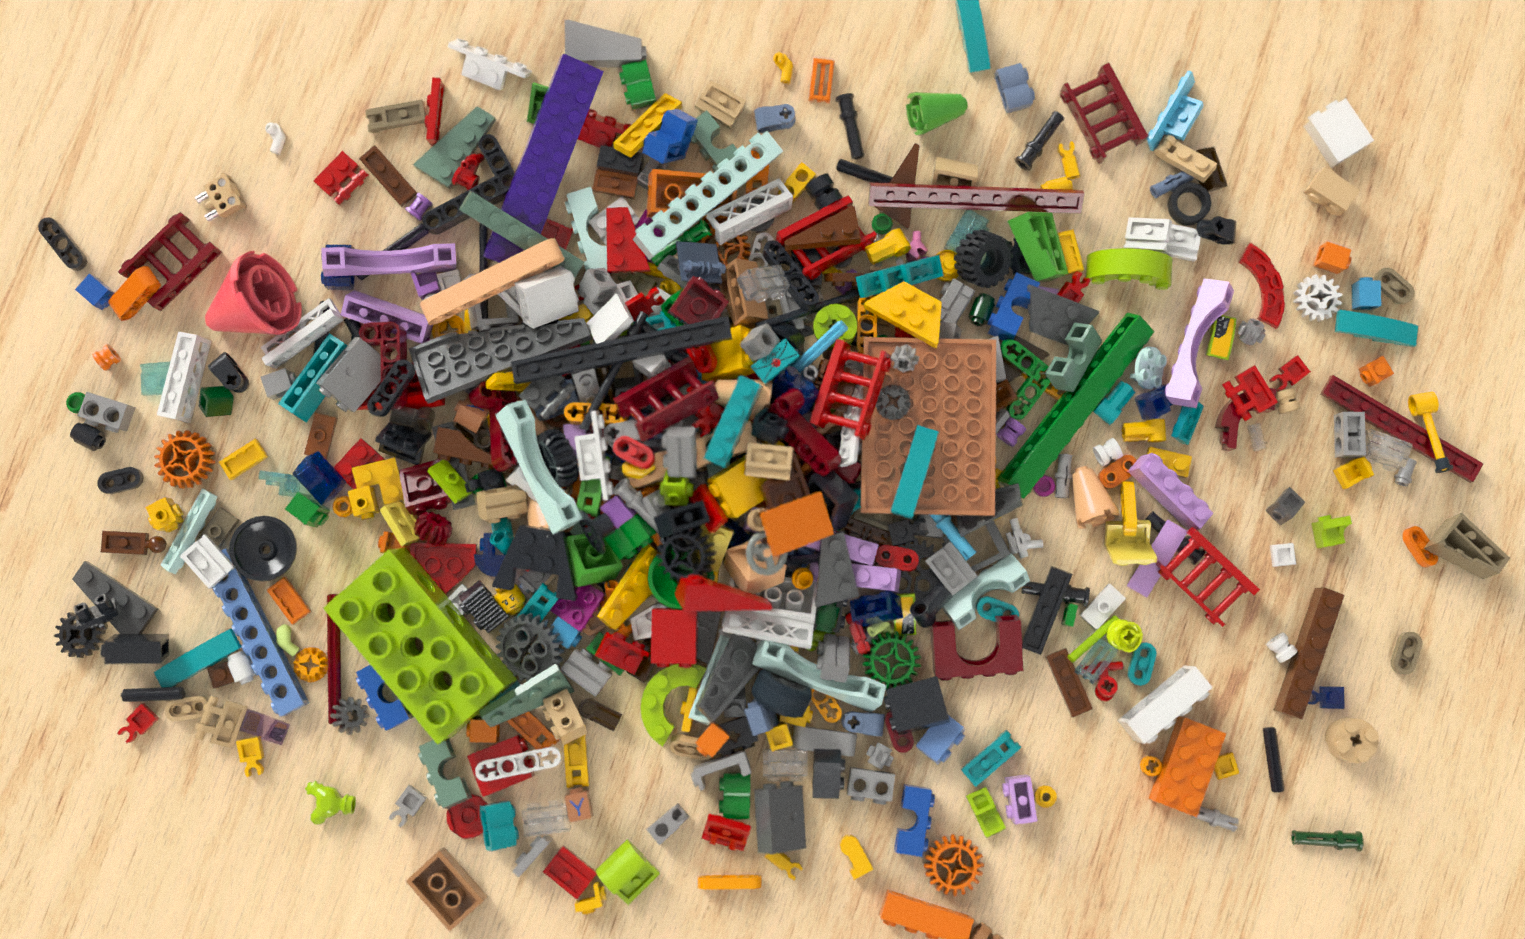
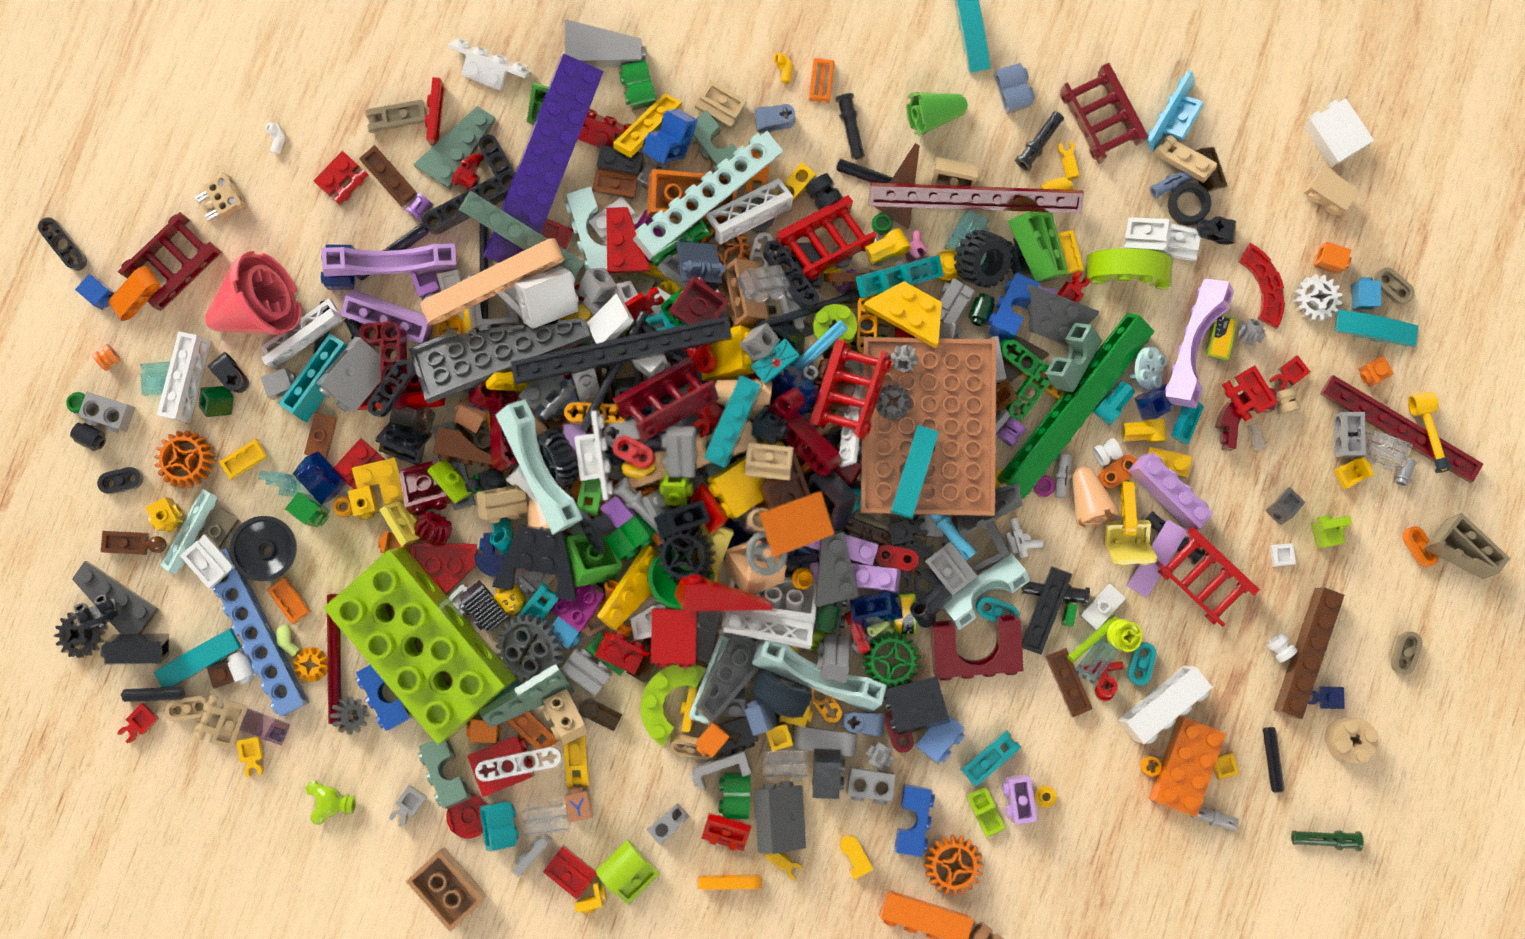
reddish brown wing [785,206,861,251] -> none

